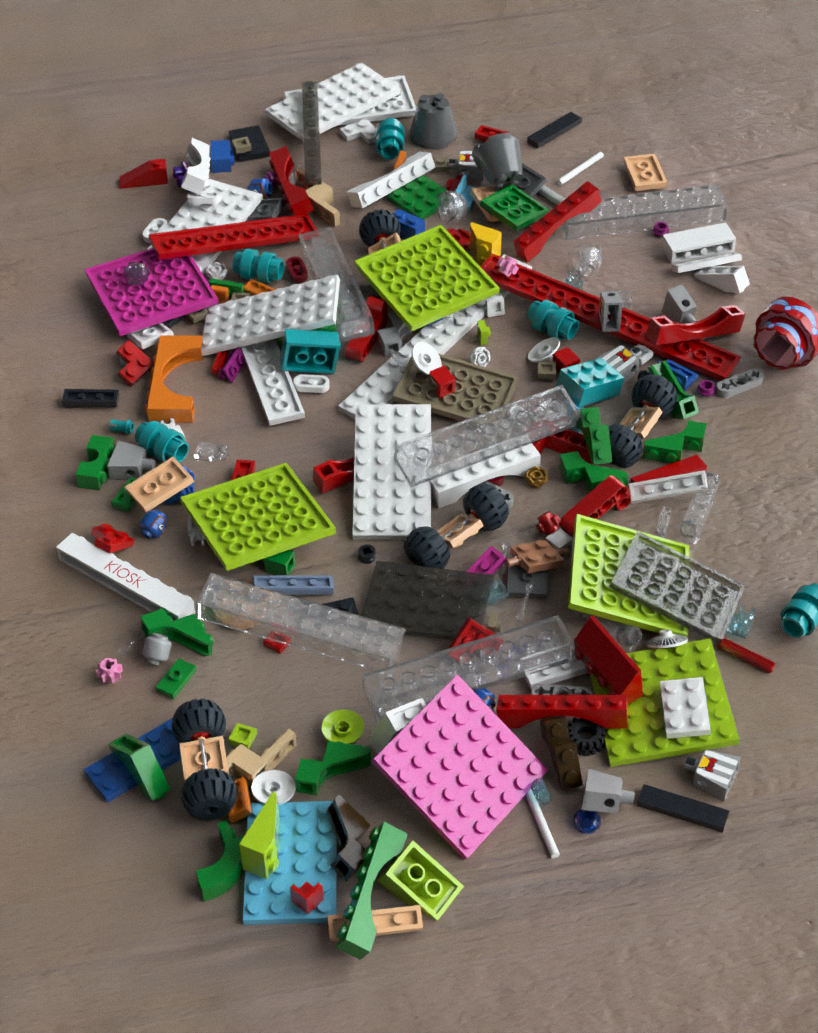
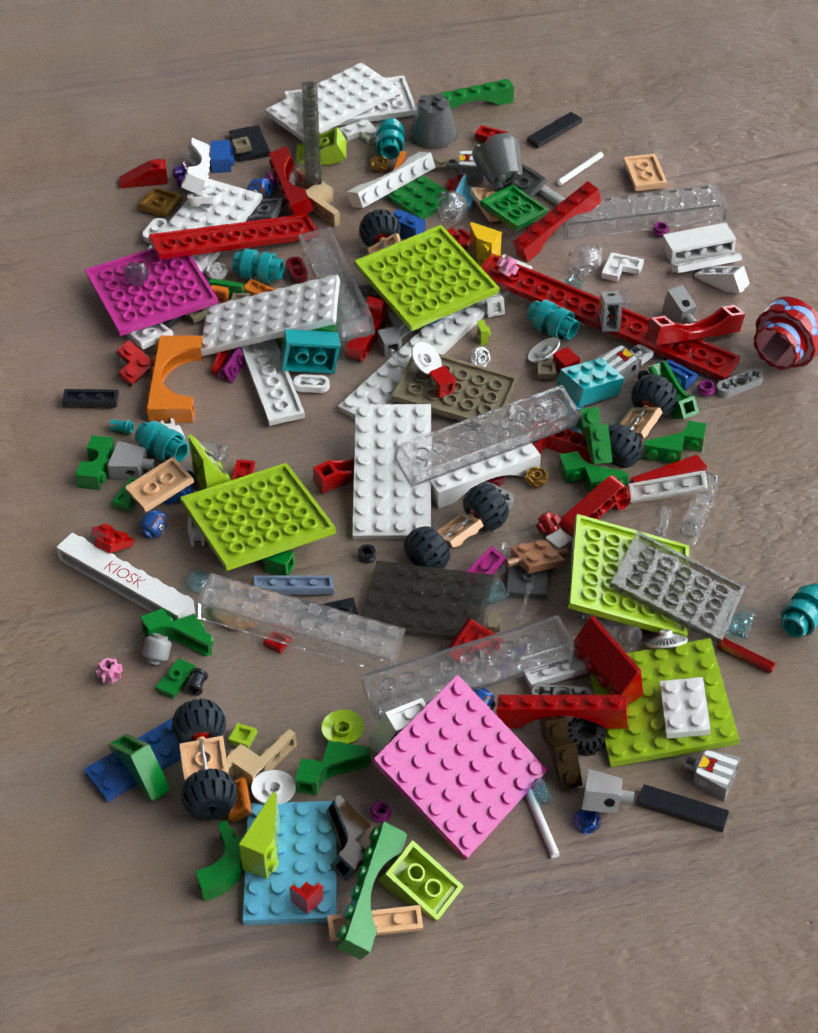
none -> pearl gold plate [137,187,182,218]
none -> black bush [184,668,208,696]
none -> clear light blue plate [186,570,211,592]
none -> lime slope [188,434,231,490]
none -> lime slope [295,126,347,165]
none -> pearl gold plate [370,155,390,173]
none -> magenta plate [370,801,392,823]
none -> green arch [435,79,514,110]
none -> white plate [601,252,644,282]

